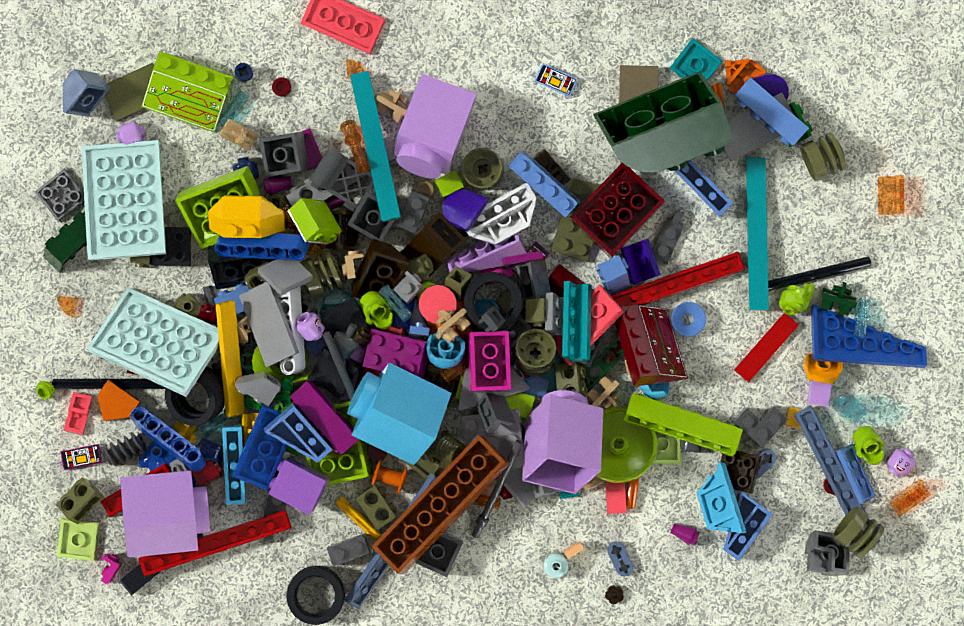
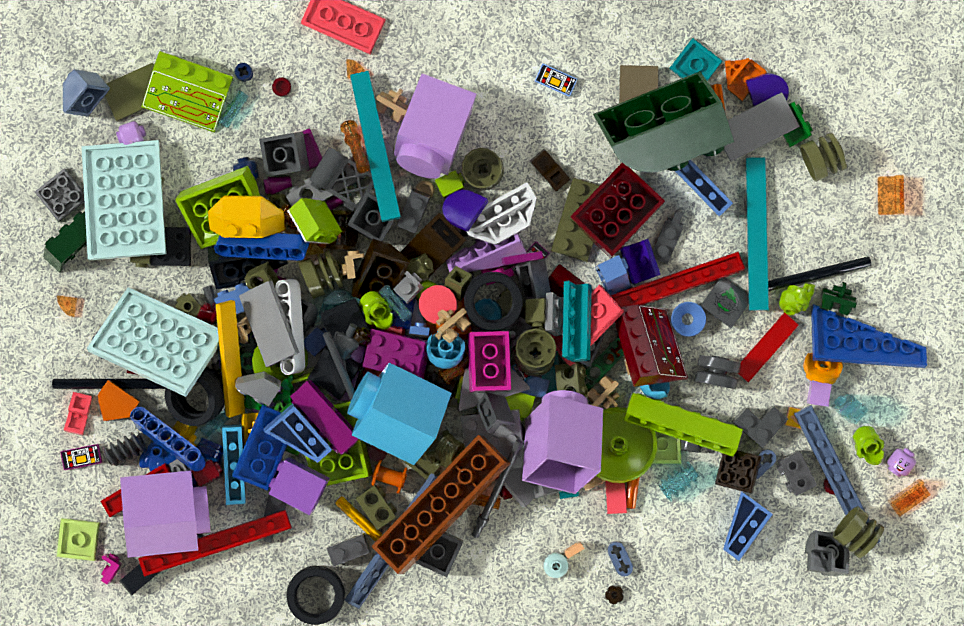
lime plate [36,381,55,399] -> none
olive brick [56,477,104,524] -> none
tan hips [219,118,259,152] -> none
light grey tile [258,259,313,295] -> none
lavender head [296,312,325,341] -> none
dark grey tile [479,306,506,332] -> none
medium blue brick [508,151,581,217] -> none
magenta cone [670,523,700,546] -> none
medium azure wing [697,462,746,533] -> none
medium blue brick [735,77,809,147] -> none
medium blue tile [836,443,876,504] -> none
clear light blue pin [854,298,871,337] -> none
none -> clear light blue piece [657,461,700,502]
none -> dark grey wheel [694,355,741,389]
none -> dark grey slope [700,278,749,328]
none -> flat silver brick [776,450,817,496]

